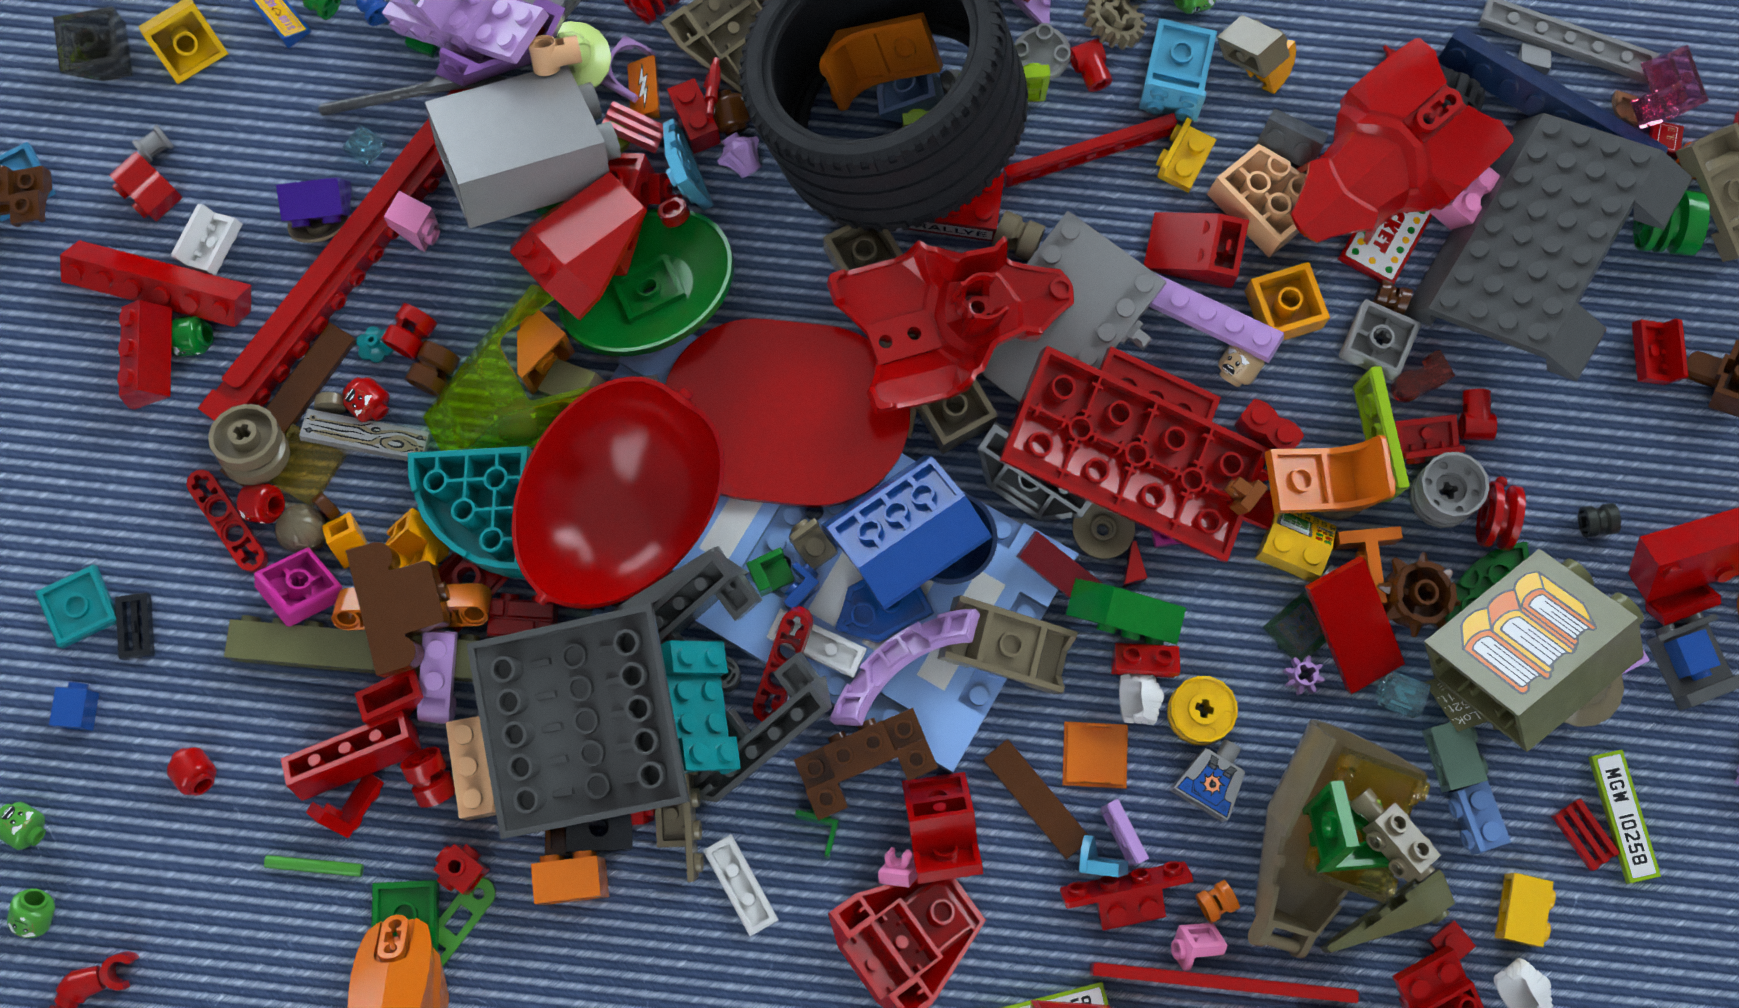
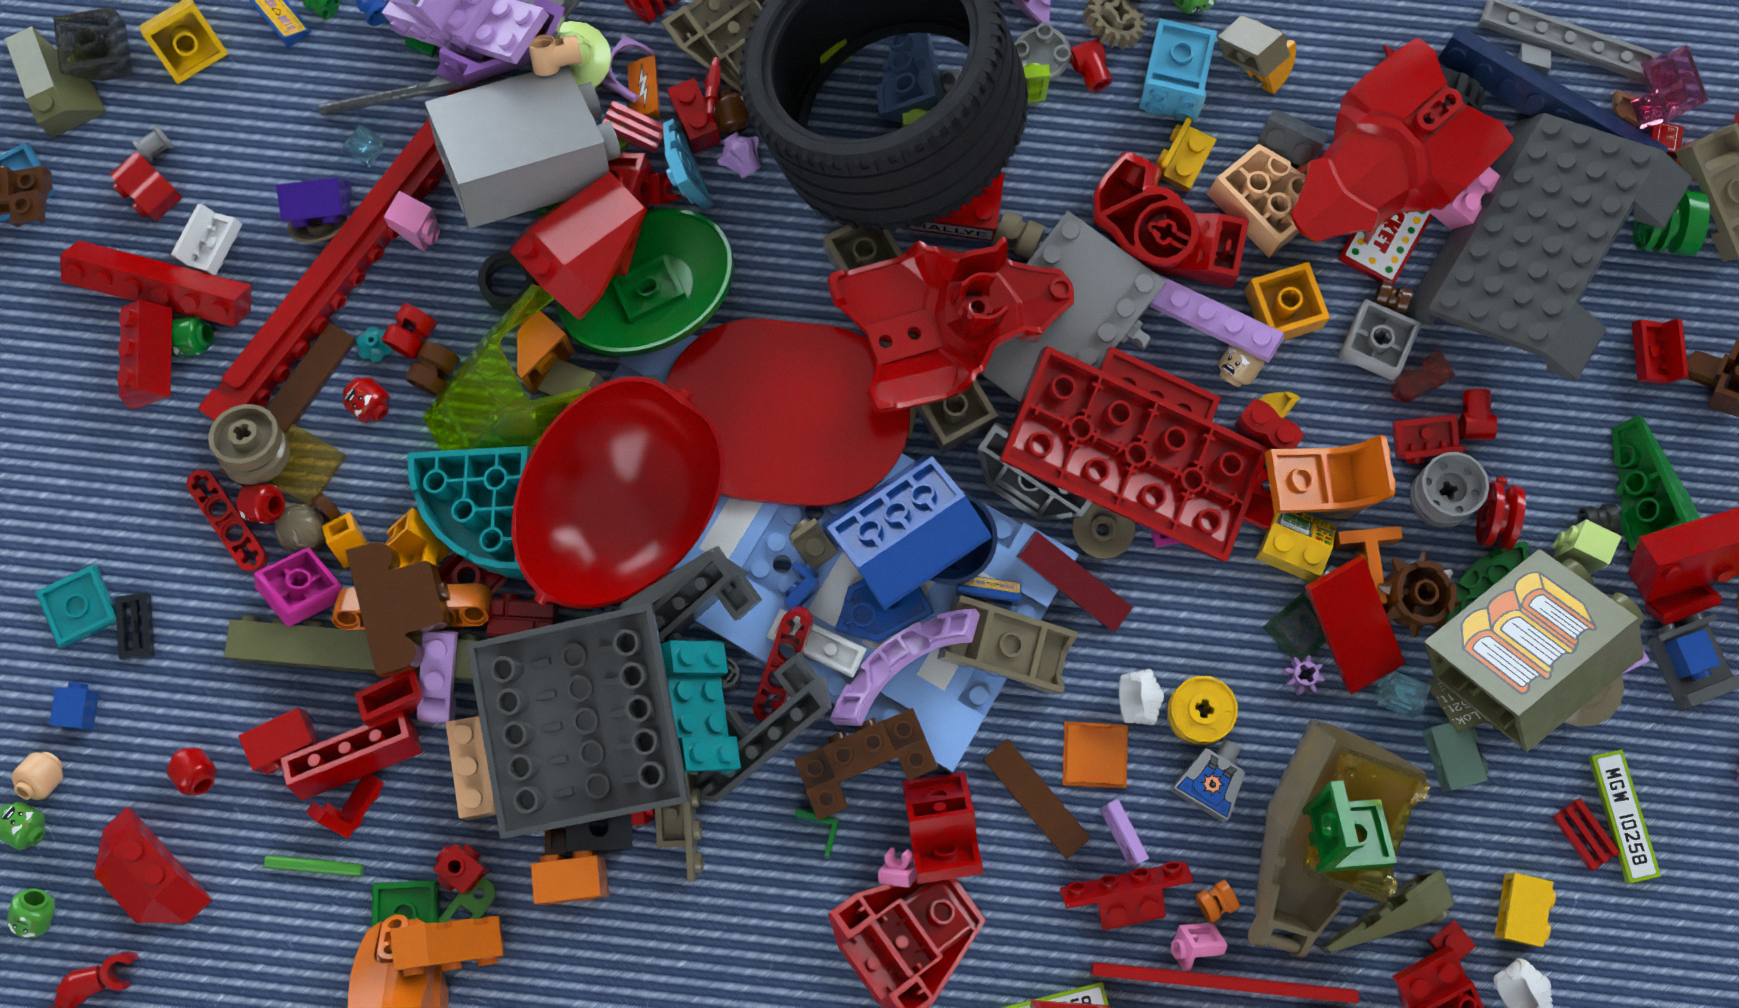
light grey tile [299,409,431,461] -> none
dark tan tile [314,392,346,414] -> none
red wheel [400,747,455,808] -> none
red tile [657,197,690,227] -> none
white tile [703,834,779,937] -> none
green panel [746,547,795,597] -> none
orange bracket [819,12,943,111] -> none
red tile [1003,113,1177,188] -> none
green wedge [1066,578,1186,645] -> none
medium azure tile [1079,835,1128,877] -> none
red bracket [1111,643,1181,678] -> none
red piece [1123,541,1148,587] -> none
dark orange tile [1224,477,1268,515] -> none
dark tan brick [1349,788,1441,882] -> none
lime tile [1353,366,1410,503] -> none
medium blue bracket [1448,781,1511,855] -> none
none -> olive wedge [5,26,107,138]
none -> light nougat head [11,752,63,800]
none -> red wedge [94,807,213,923]
none -> red brick [238,707,320,775]
none -> orange brick [390,916,505,976]
none -> black tyre [477,251,538,312]
none -> blue slope [955,576,1021,606]
none -> red piece [1092,152,1199,268]
none -> yellow tile [1259,392,1300,418]
none -> yellowish green brick [1553,519,1622,574]
none -> green wedge [1612,414,1700,552]

